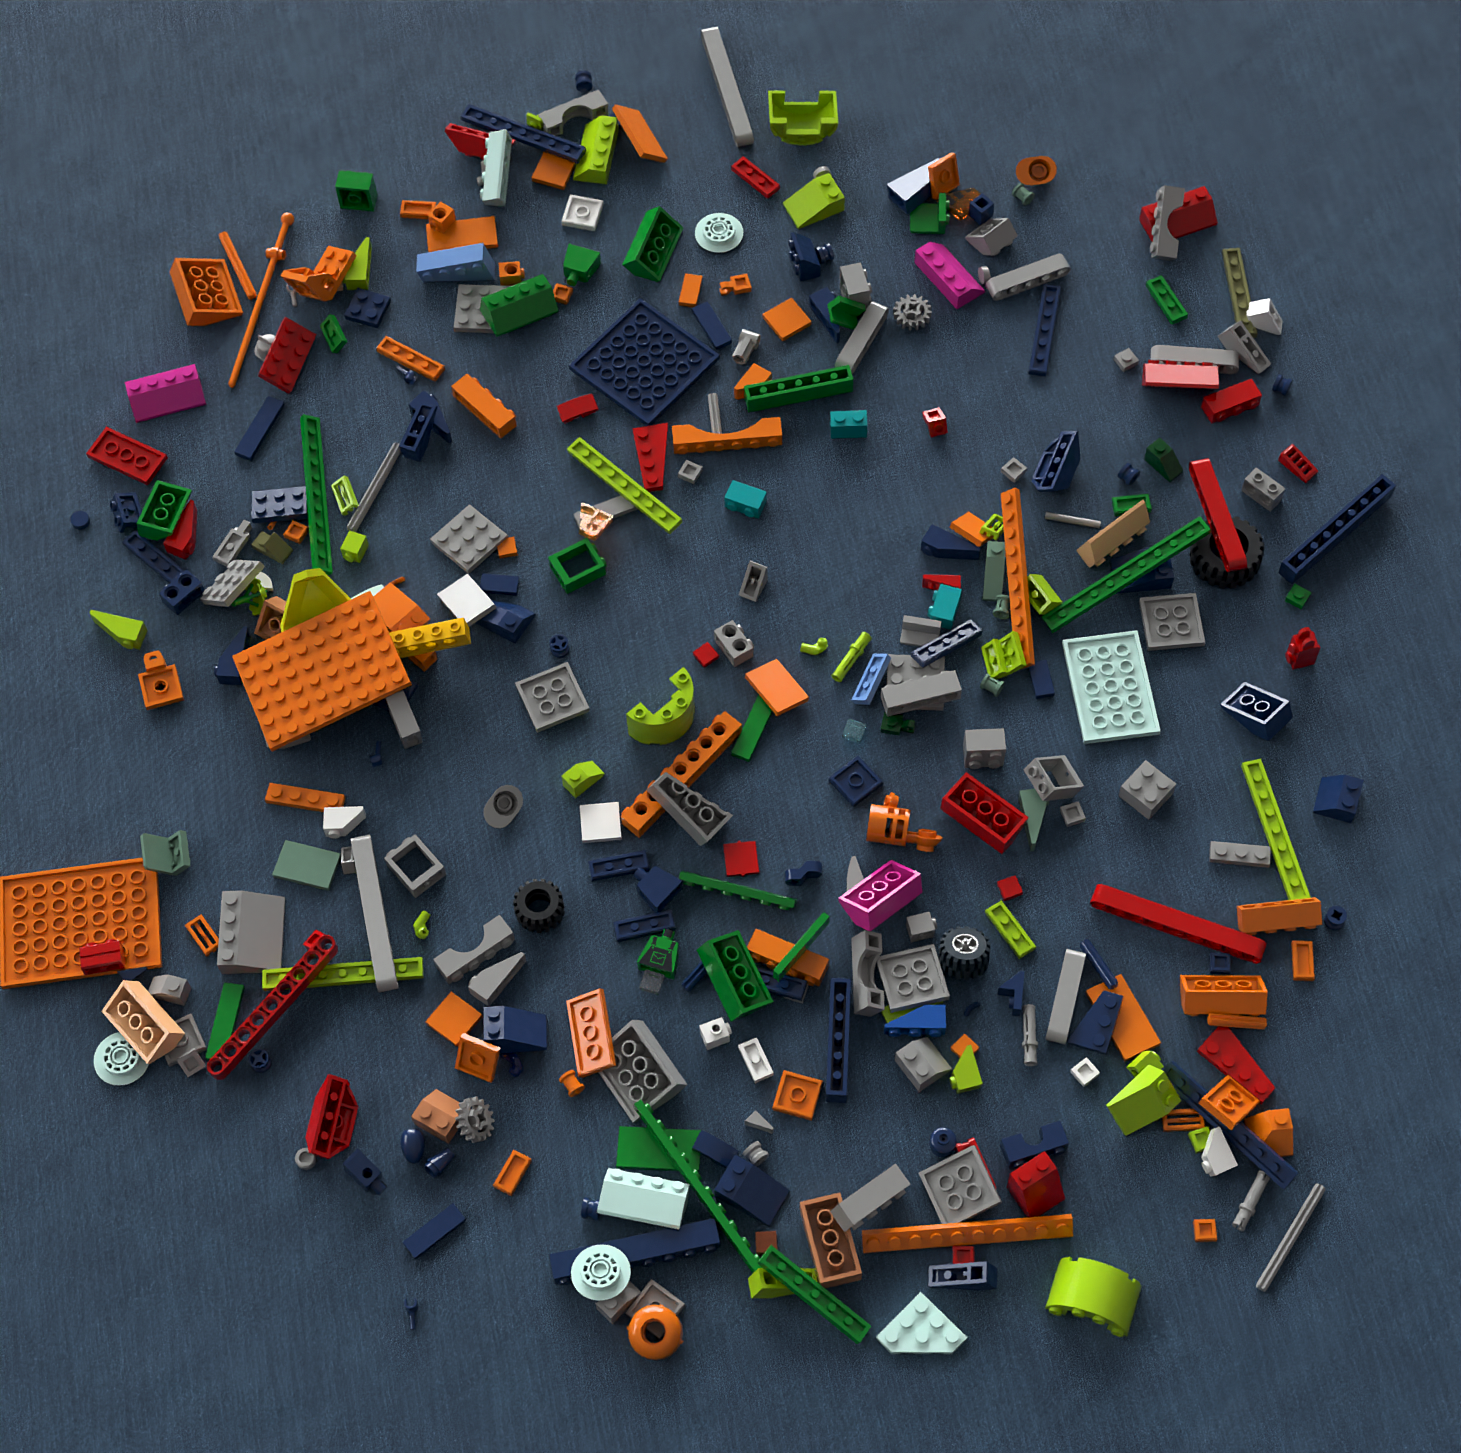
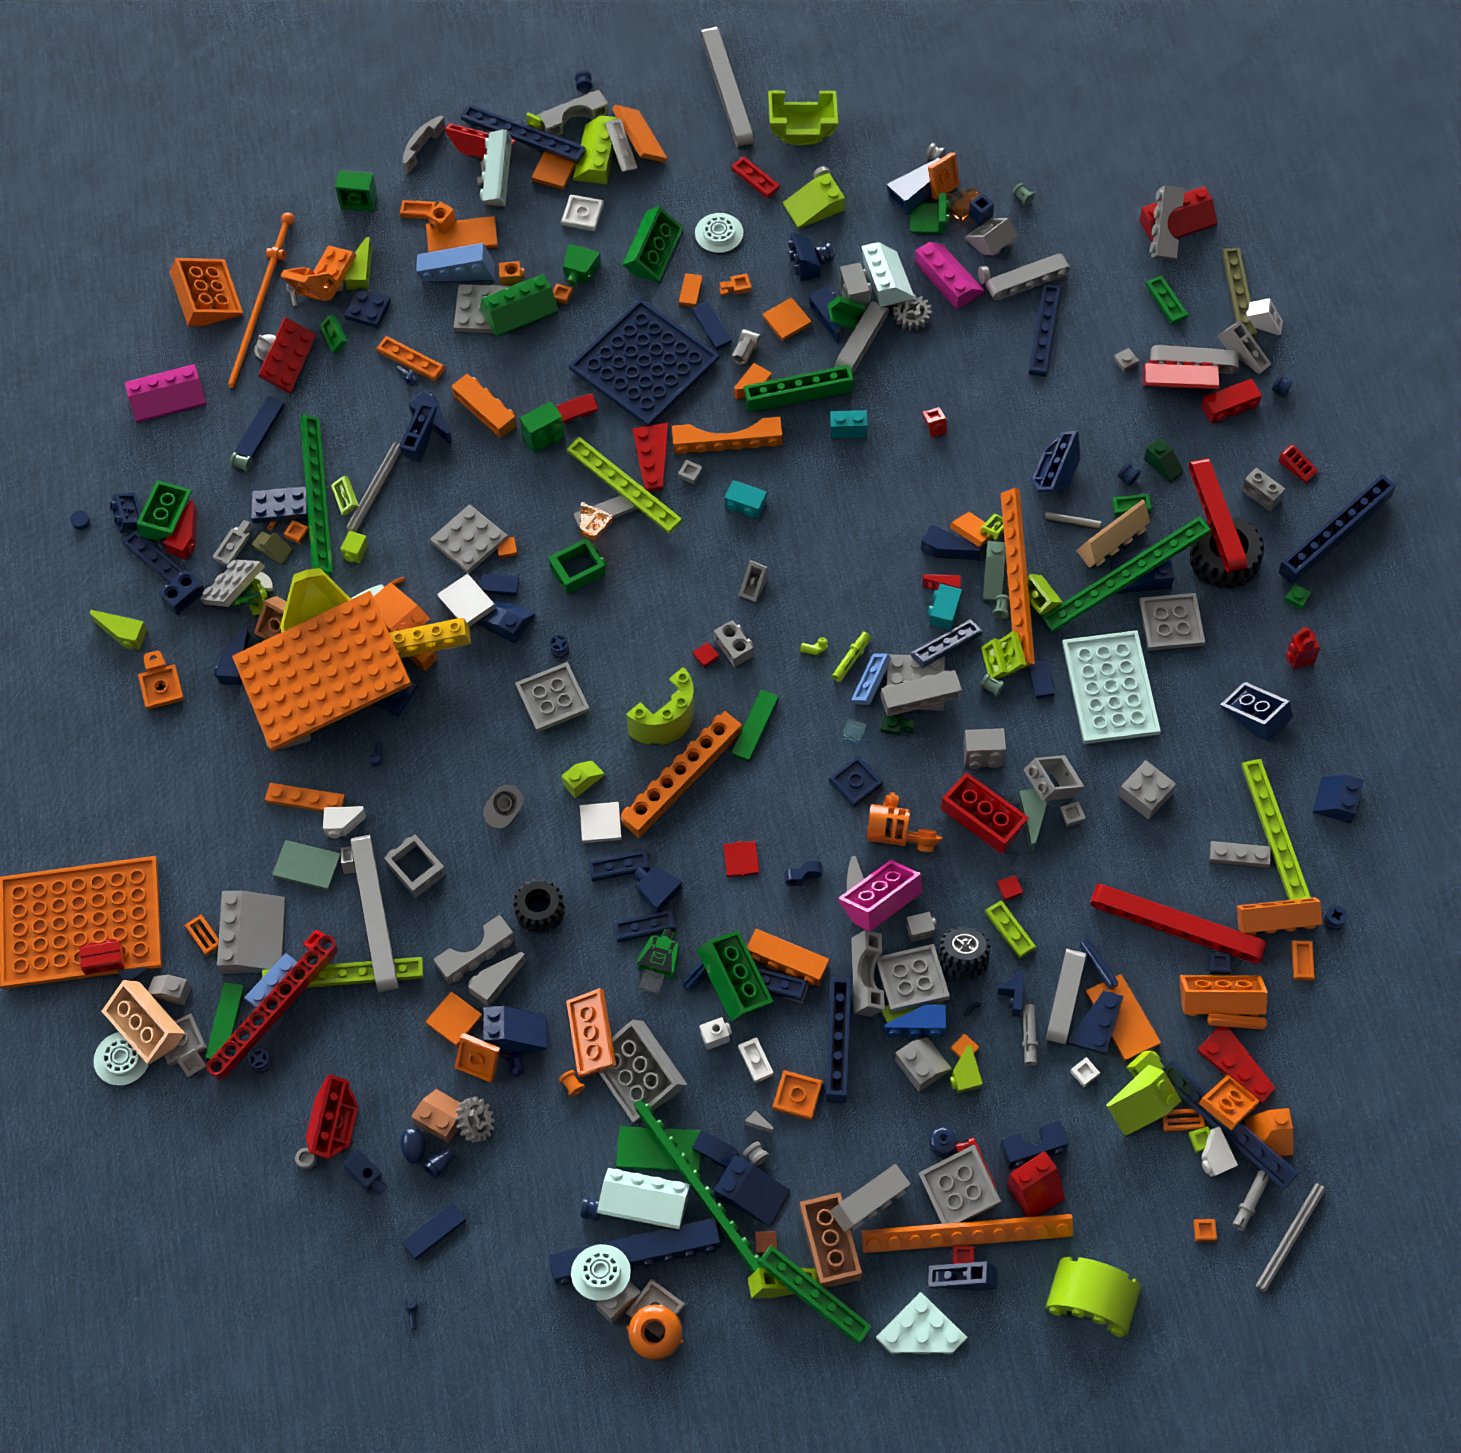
red plate [86,426,168,485] -> none
sand green bracket [140,830,190,876] -> none
orange axle [219,231,257,300] -> none
light grey window [385,690,423,749] -> none
lime arm [413,910,431,939] -> none
orange tile [493,1149,532,1196] -> none
light grey wedge [646,772,733,846] -> none
green plate [679,871,797,911] -> none
light grey axle [708,393,722,434] -> none
orange tile [745,659,809,716] -> none
green tile [773,912,830,982] -> none
light grey panel [900,615,941,647] -> none
light grey plate [1001,457,1027,483] -> none
orange piece [1016,156,1057,185] -> none
none -> sand green bush [229,452,253,473]
none -> medium blue plate [245,953,297,1008]
none -> light grey slope [403,116,446,174]
none -> green brick [520,401,565,453]
none -> white plate [606,119,637,172]
none -> light aqua slope [862,242,914,307]
none -> light grey wheel [925,143,946,160]

